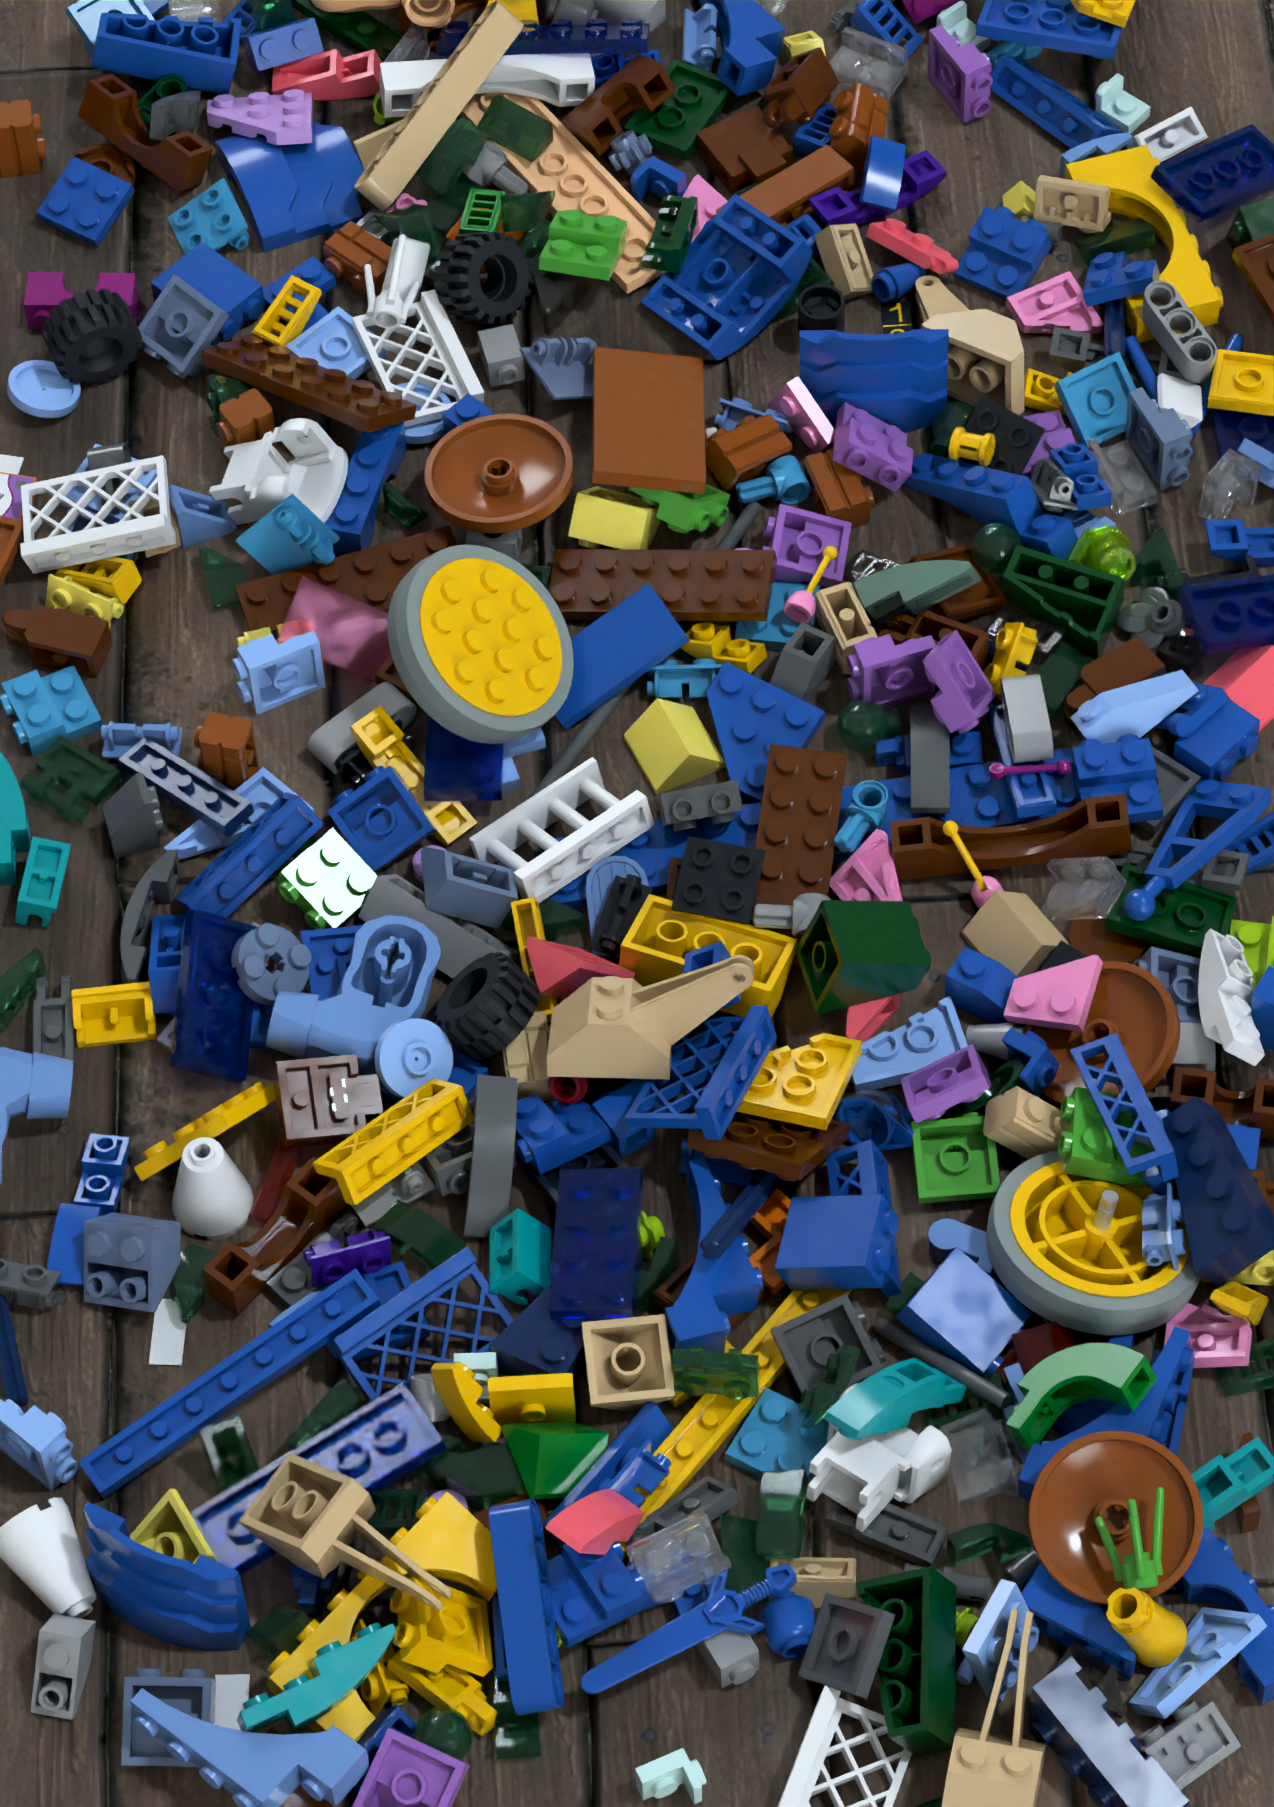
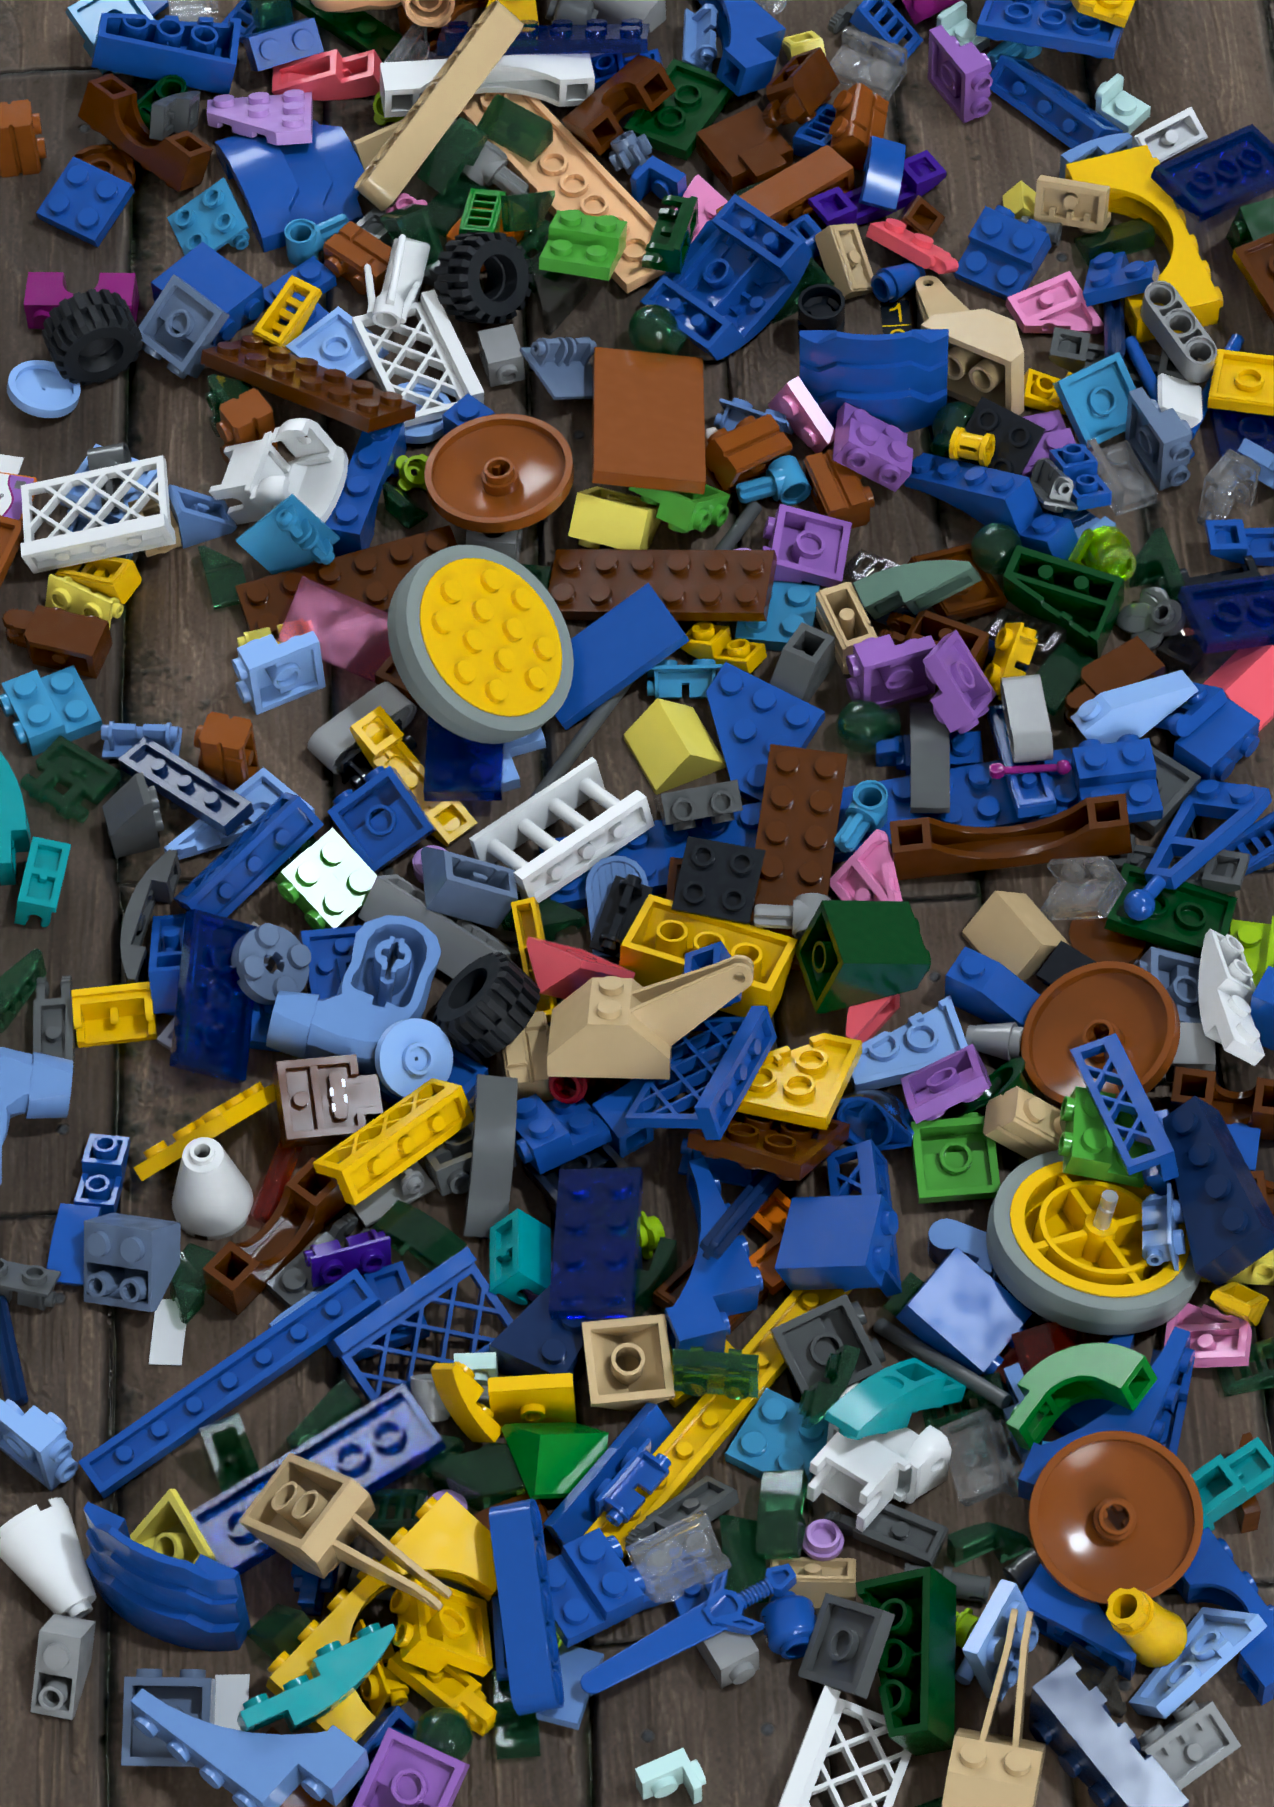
coral slope [545,1489,646,1555] -> none
bright pink hinge [783,546,838,624] -> none
hinge [942,820,1004,909] -> none
blue bracket [1002,1027,1061,1096] -> none
bright pink wing [1004,955,1103,1032] -> none
bright green plant [1095,1487,1164,1590] -> none
none -> dark azure axle [284,214,349,266]
none -> lime plate [395,454,428,492]
none -> medium blue slope [536,1643,604,1730]
none -> clear green piece [628,304,688,355]
none -> lavender plate [801,1519,844,1561]
none -> reddish brown slope [897,195,945,238]

